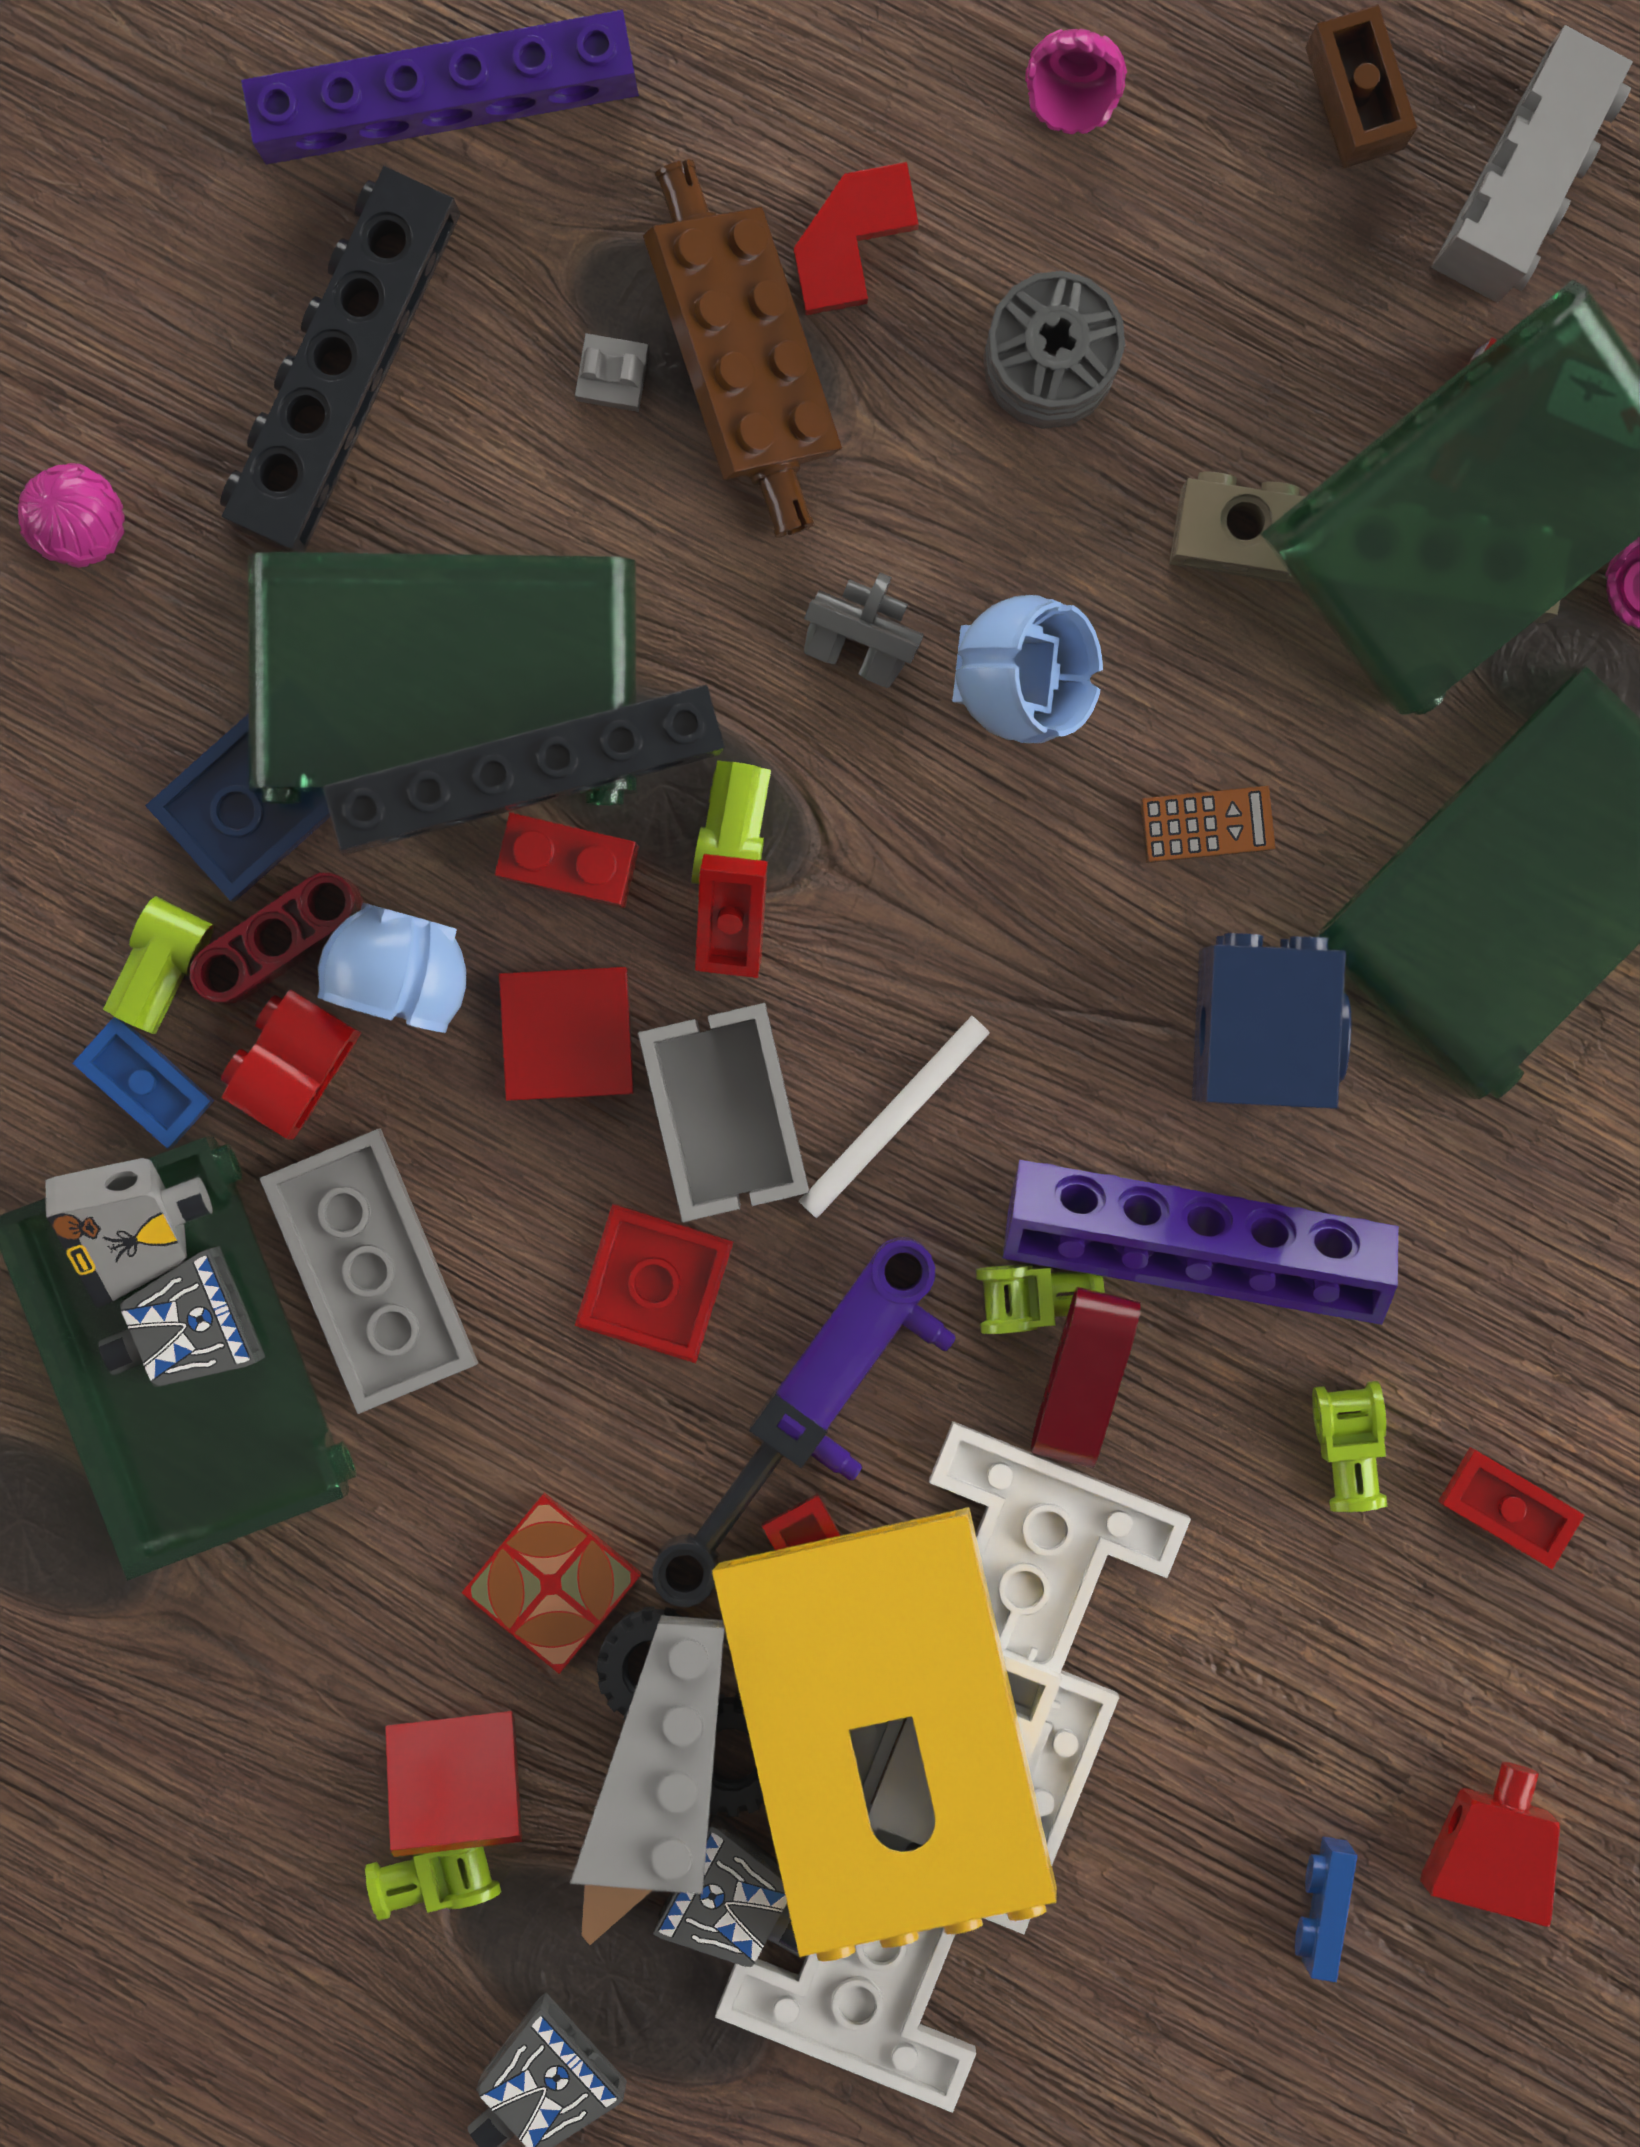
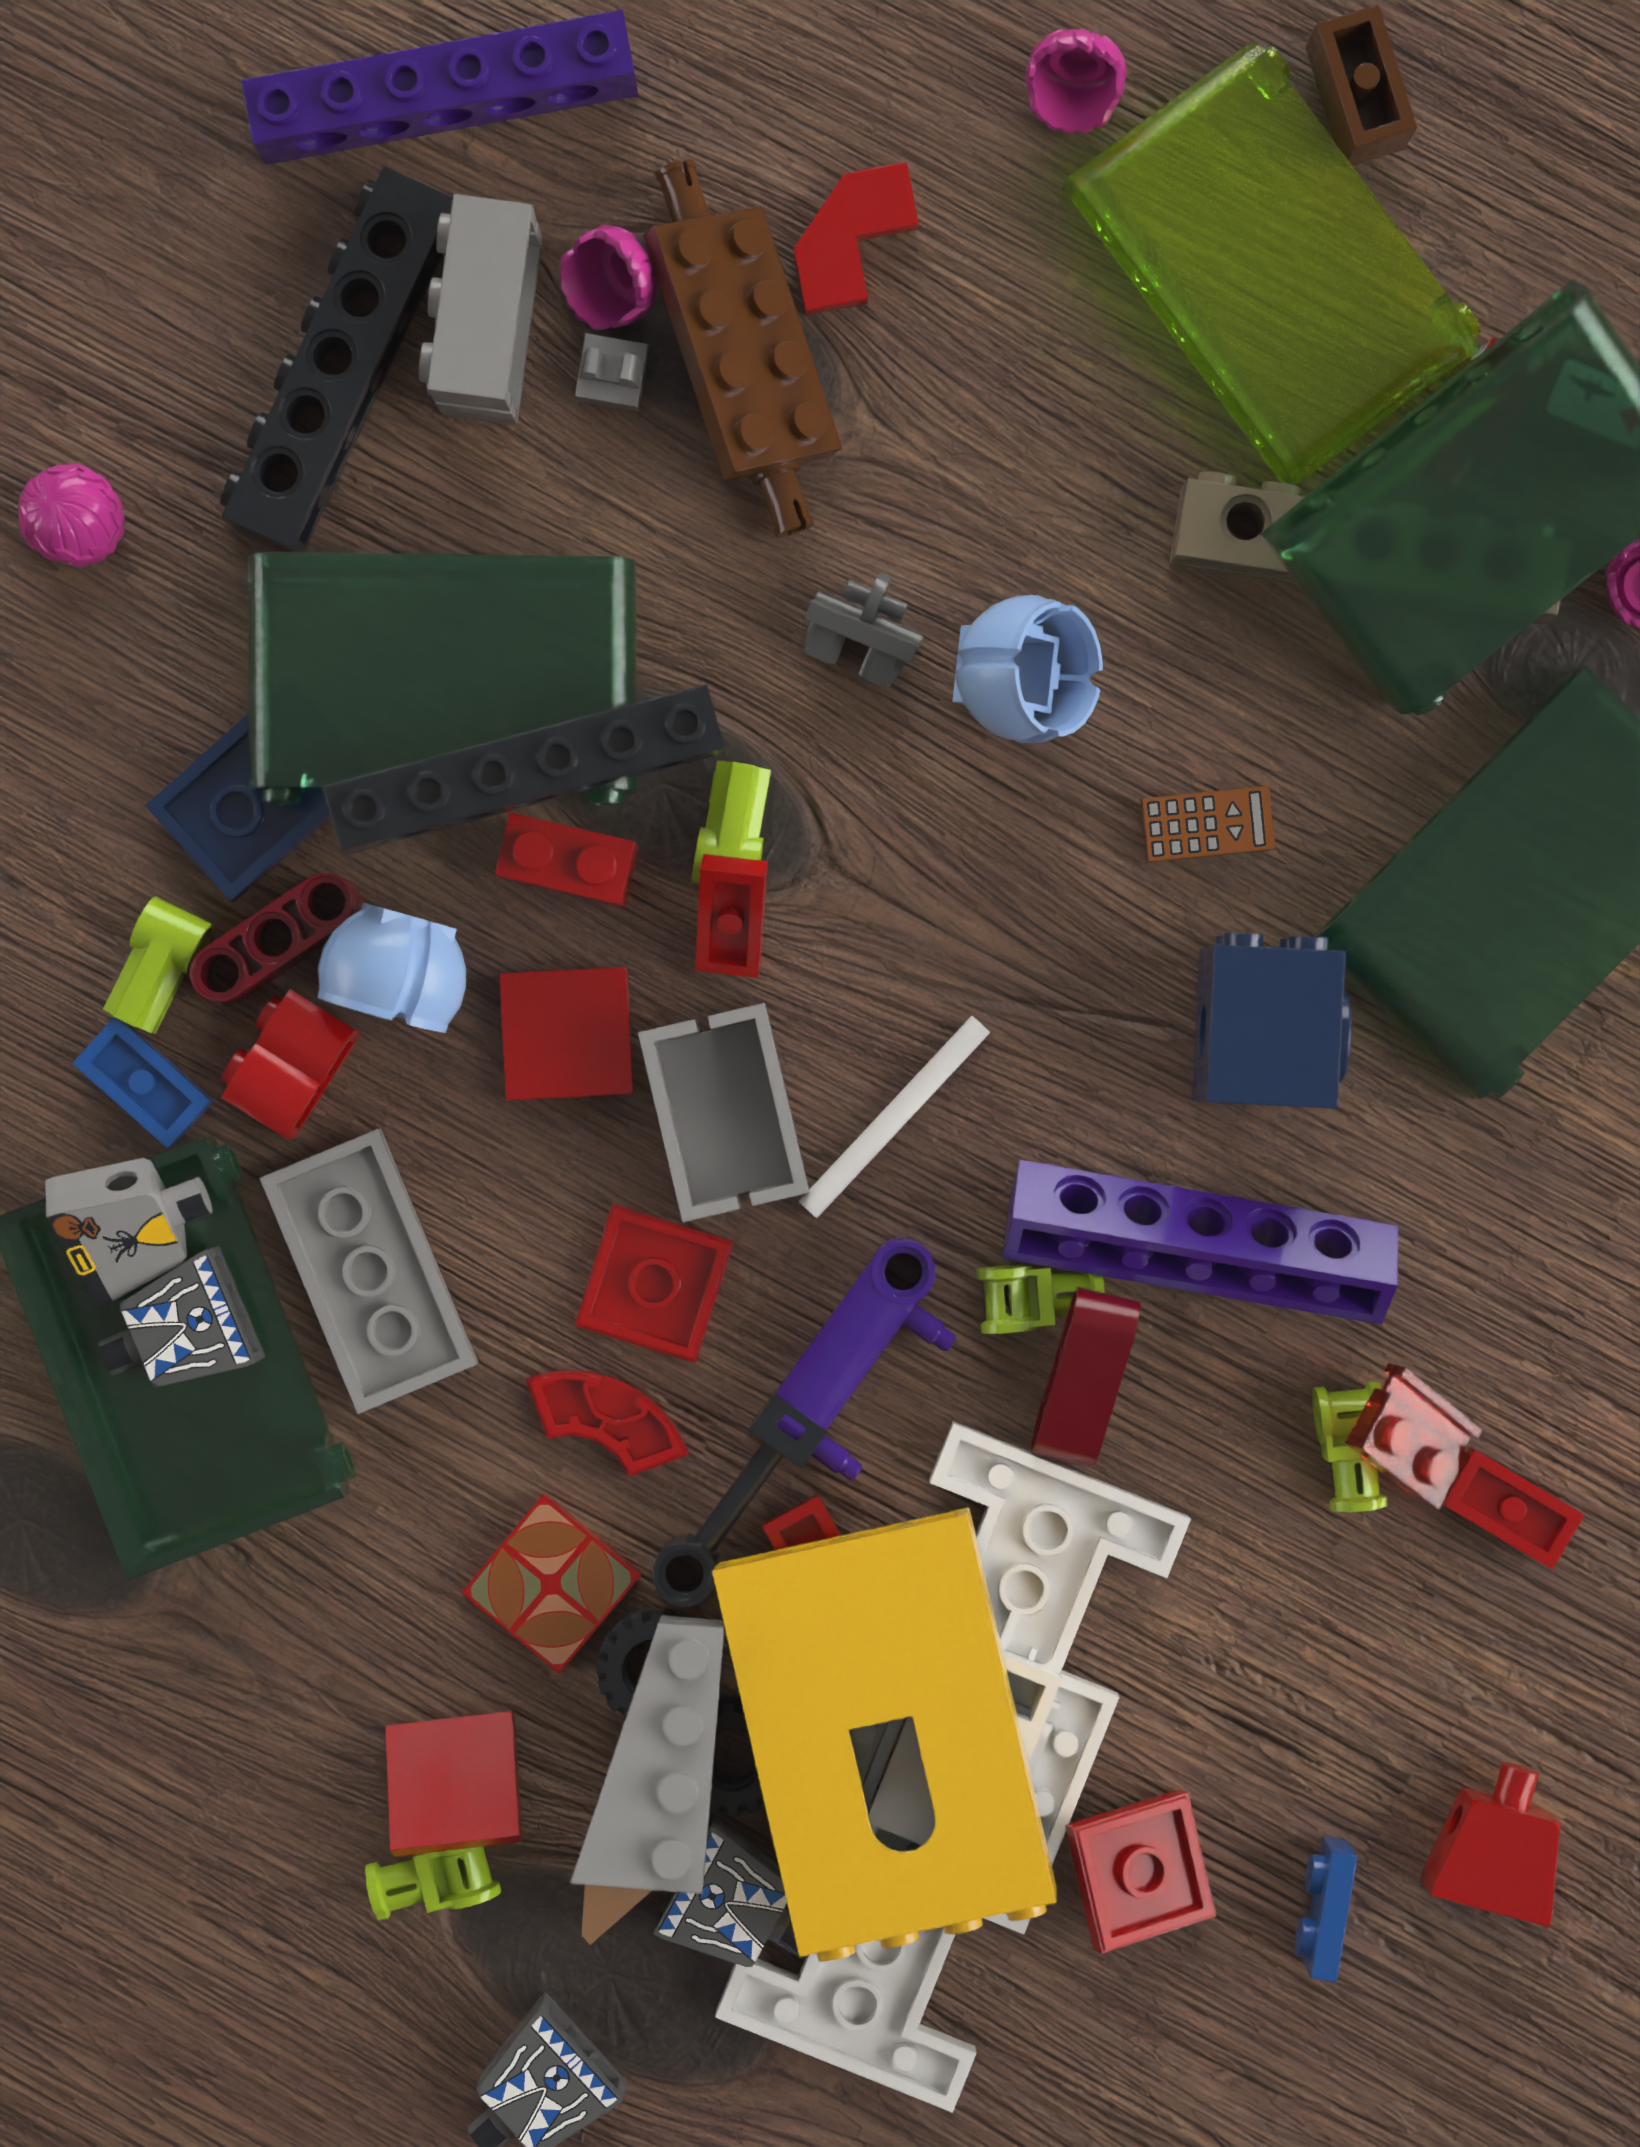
dark grey wheel [983,271,1125,429] -> none
light grey wedge [1431,25,1633,303] -> none
none -> light grey piece [419,194,543,425]
none -> red tile [525,1370,689,1477]
none -> dark pink hair [559,225,658,330]
none -> clear neon green windscreen [1063,41,1481,486]
none -> tile [1065,1789,1216,1954]
none -> clear red plate [1345,1363,1482,1510]

